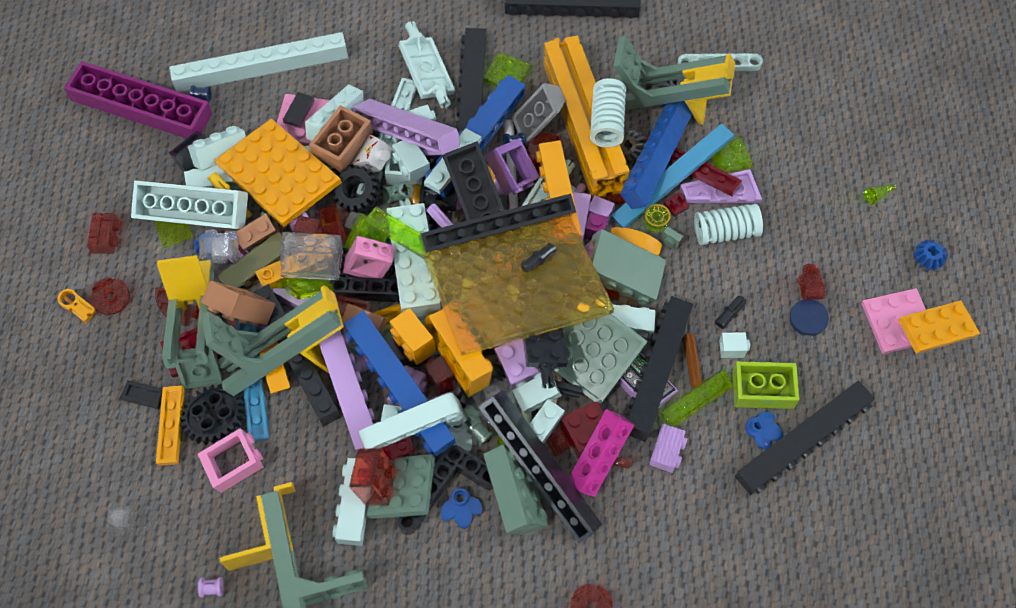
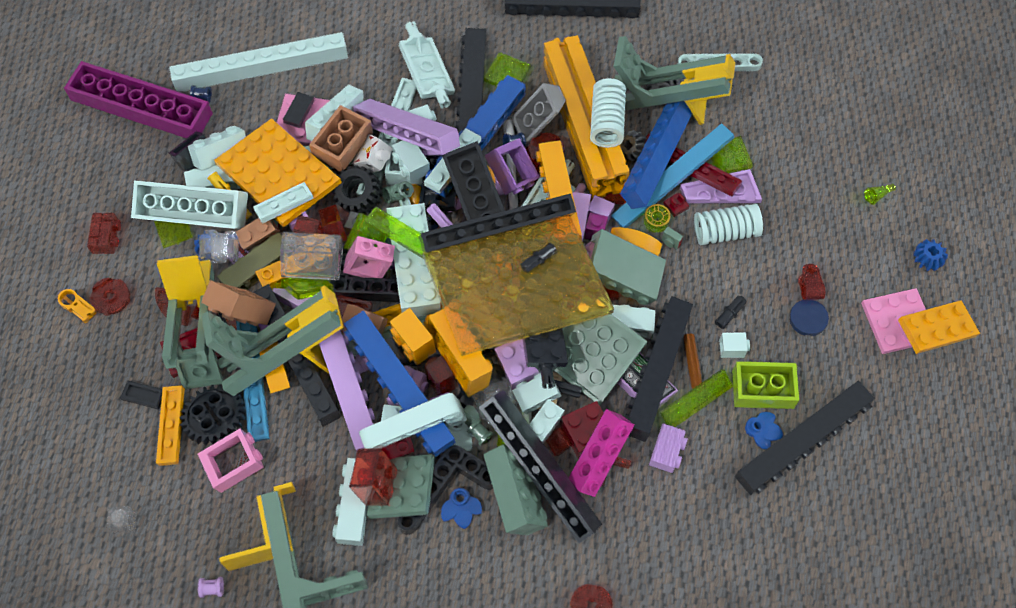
none -> light aqua tile [253,182,314,224]

